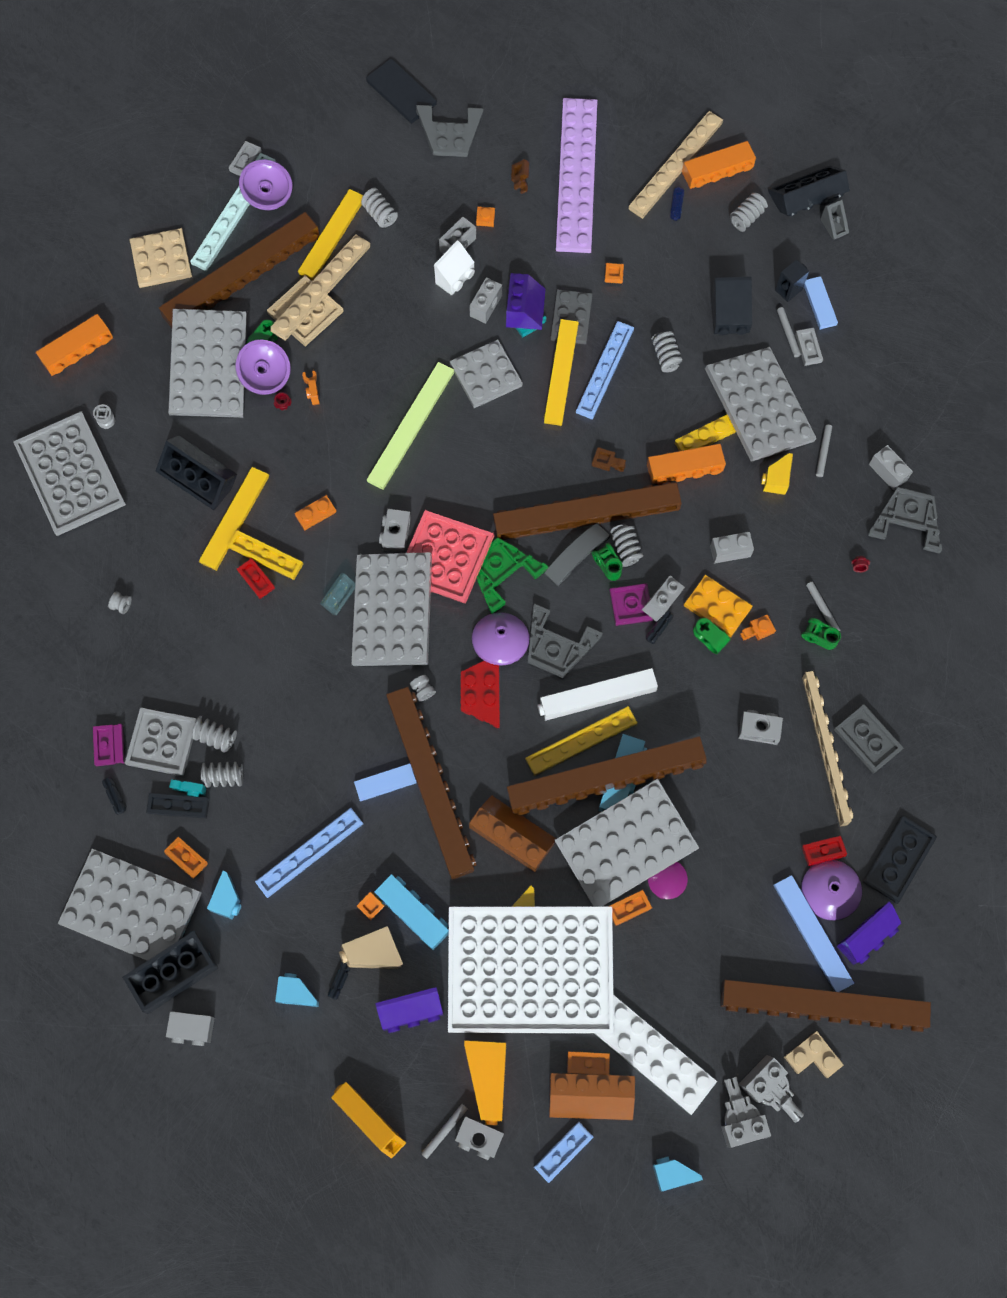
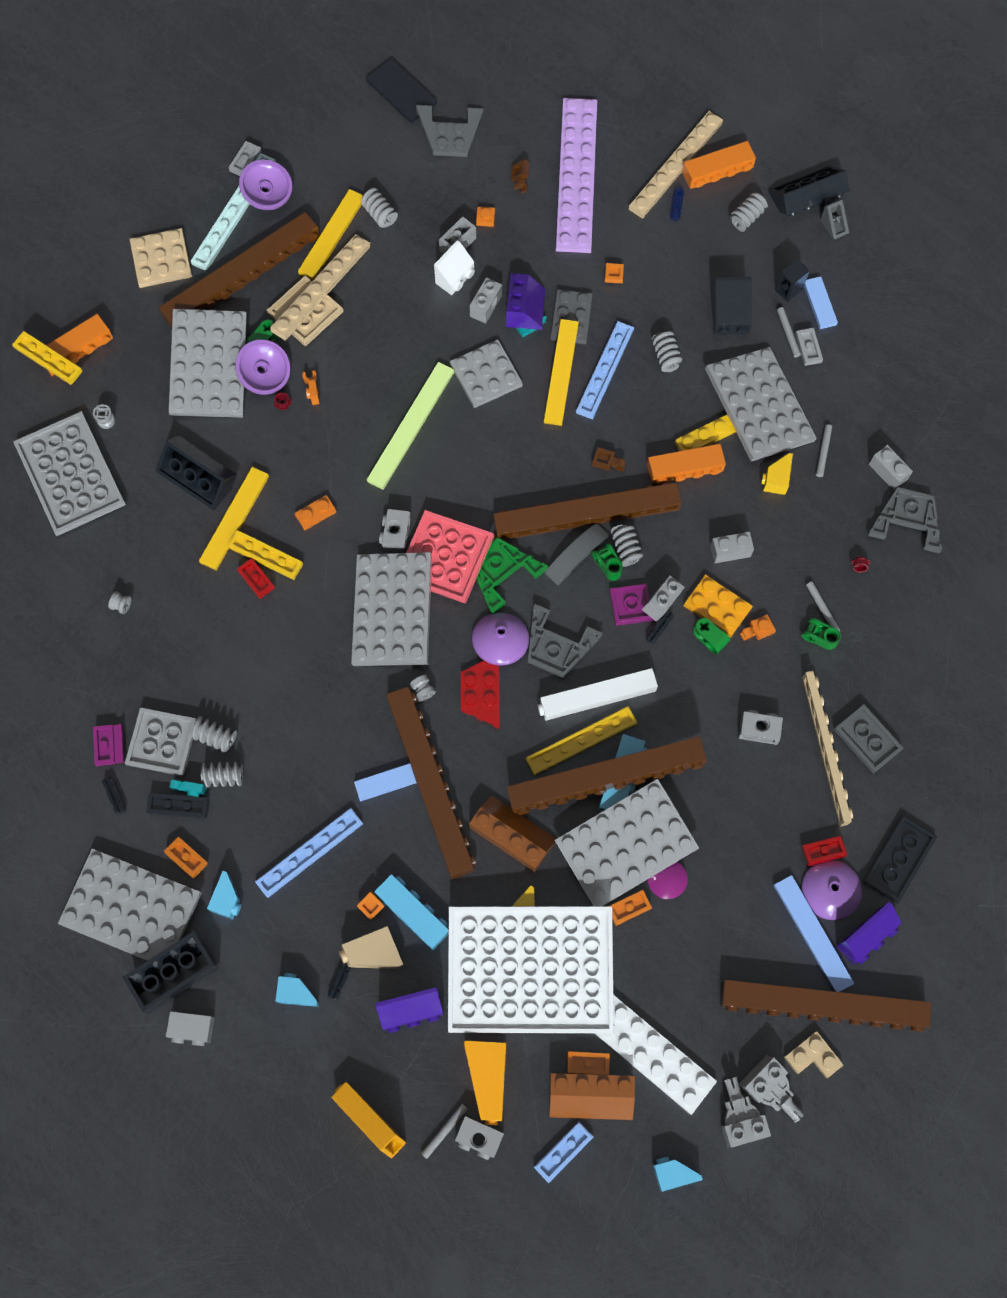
clear light blue plate [320,573,356,615] -> none
none -> yellow plate [12,331,83,385]

